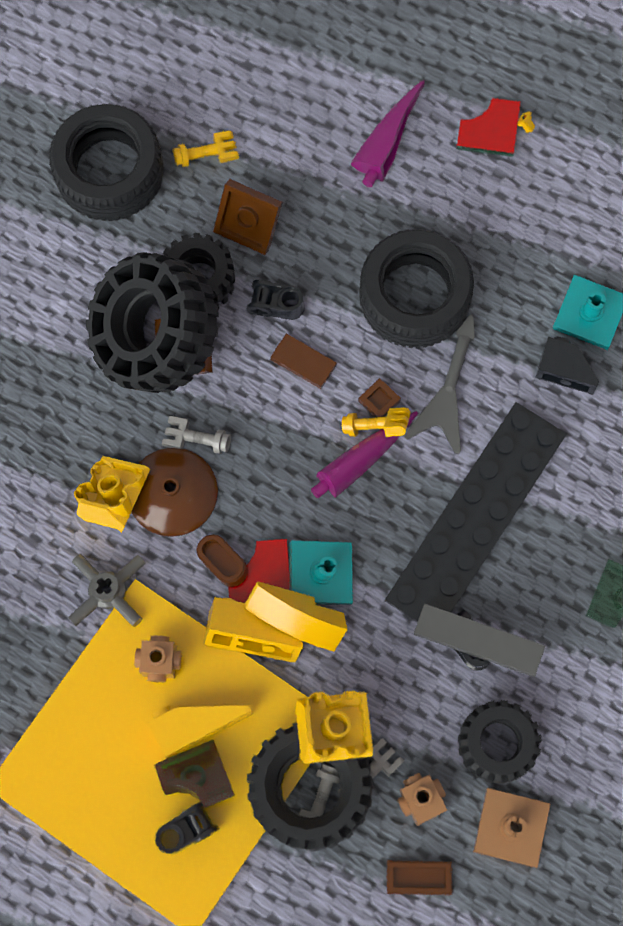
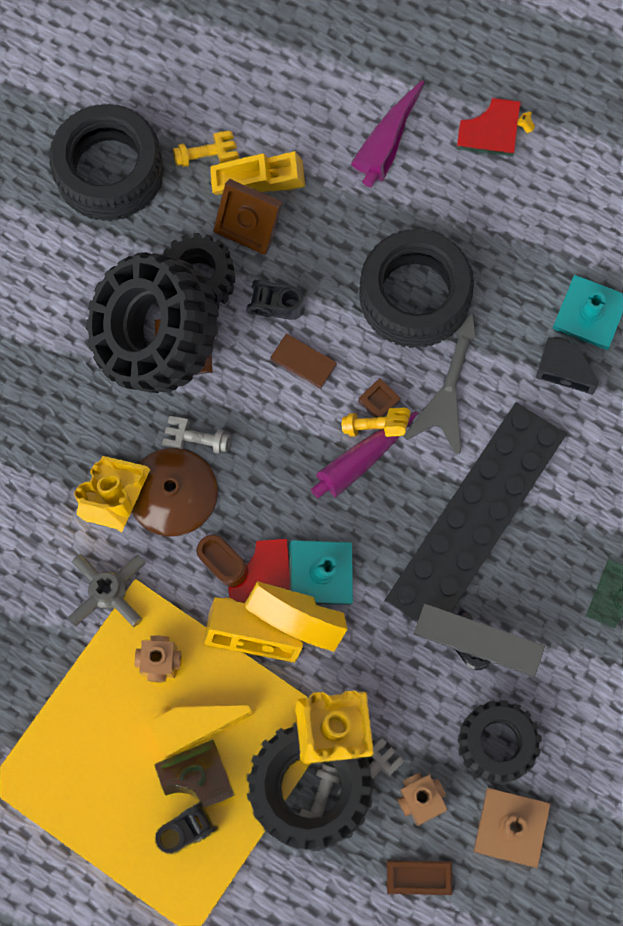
none -> yellow slope [210,151,305,195]

